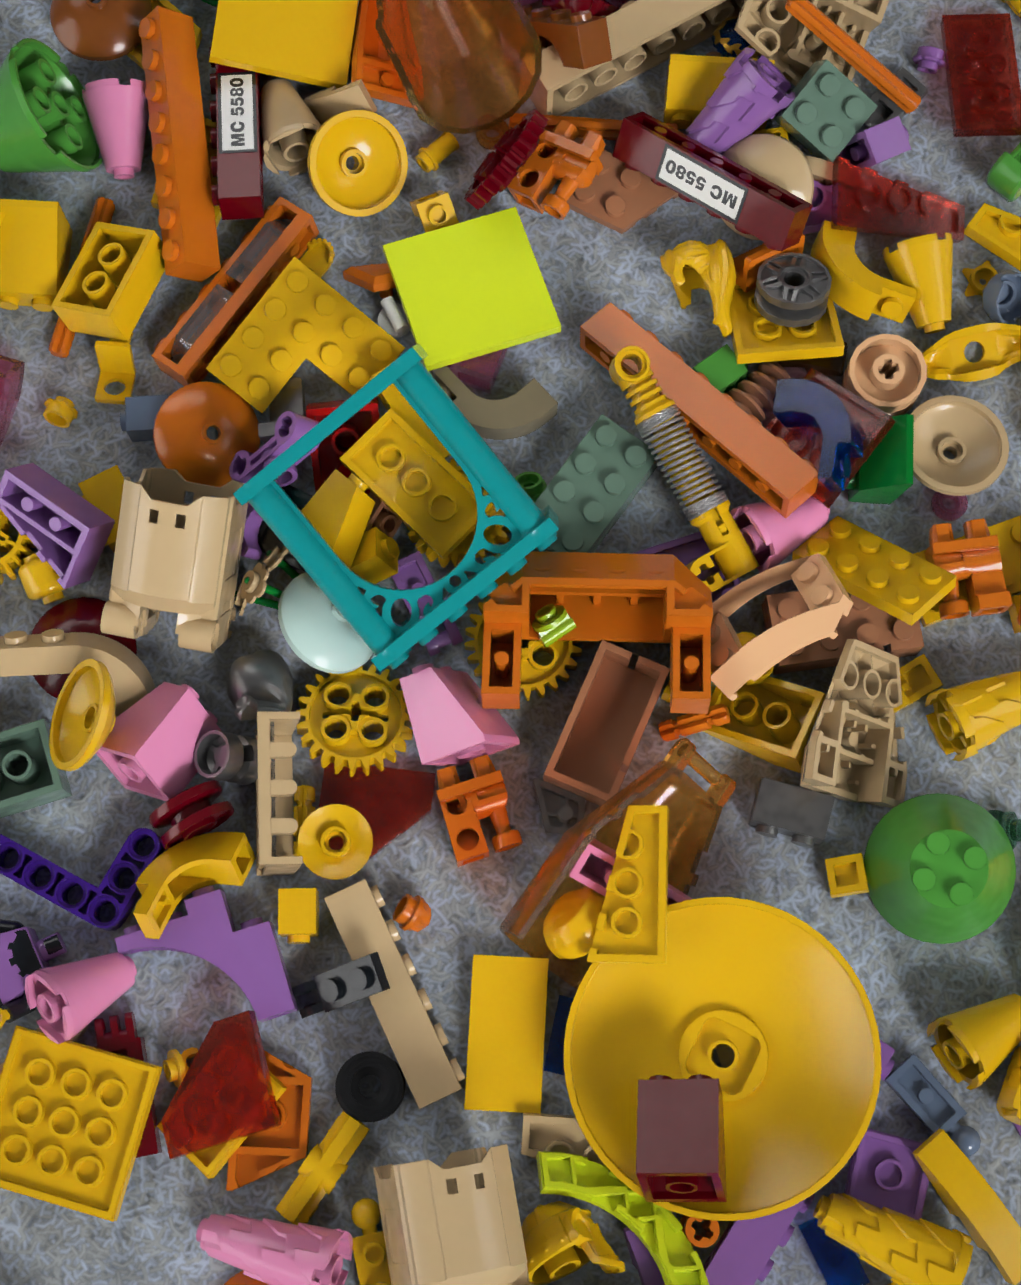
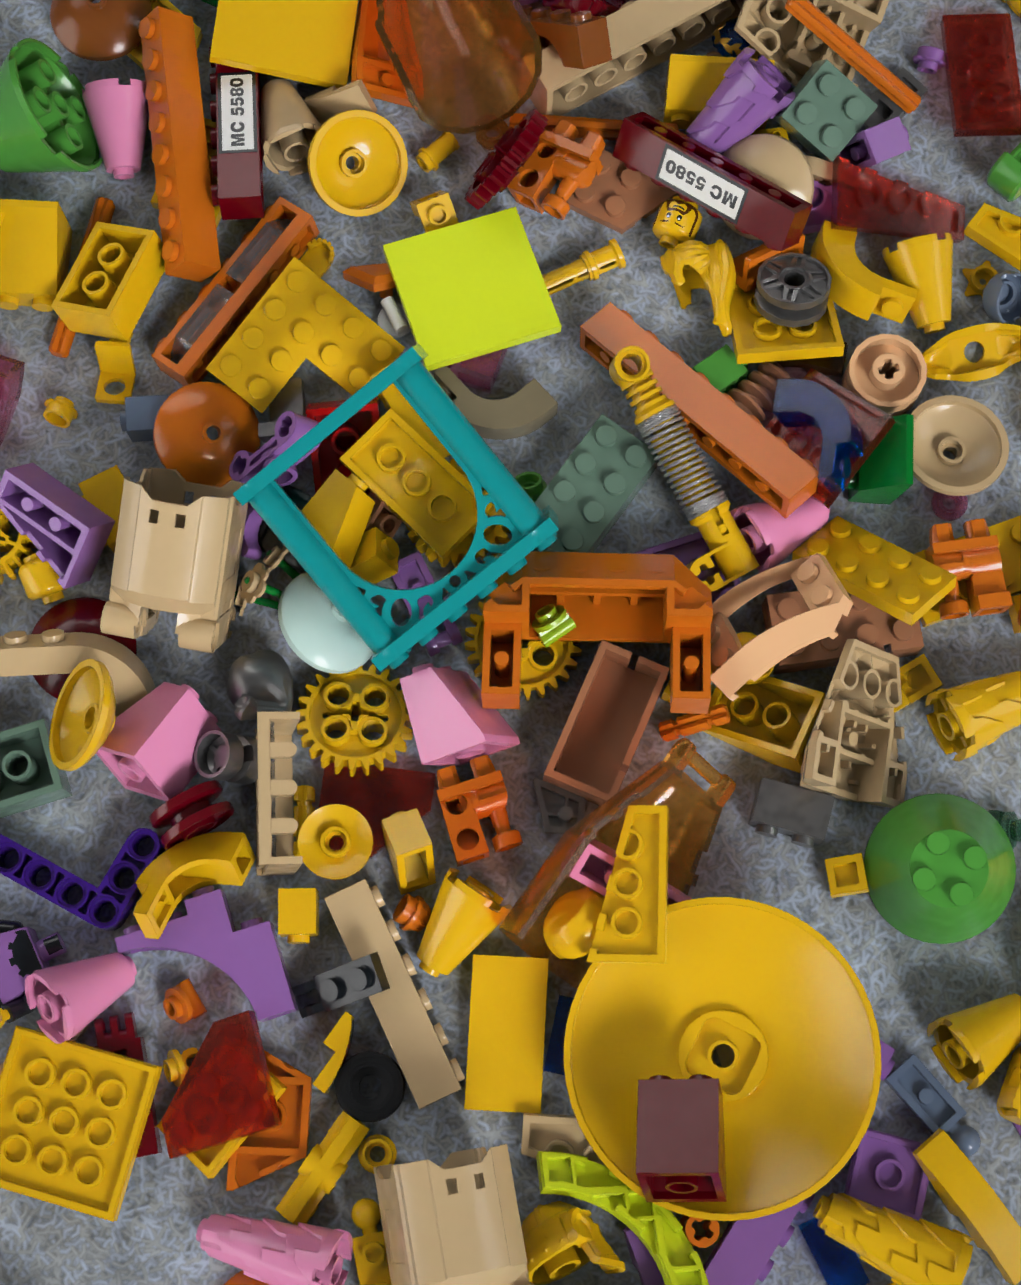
none -> orange plate [163,978,207,1024]
none -> yellow slope [312,1011,354,1094]
none -> yellow plate [358,1134,397,1174]
none -> yellow slope [381,808,436,895]
none -> yellow cone [416,868,512,977]
none -> yellow pin [542,238,626,295]
none -> yellow head [652,196,703,250]

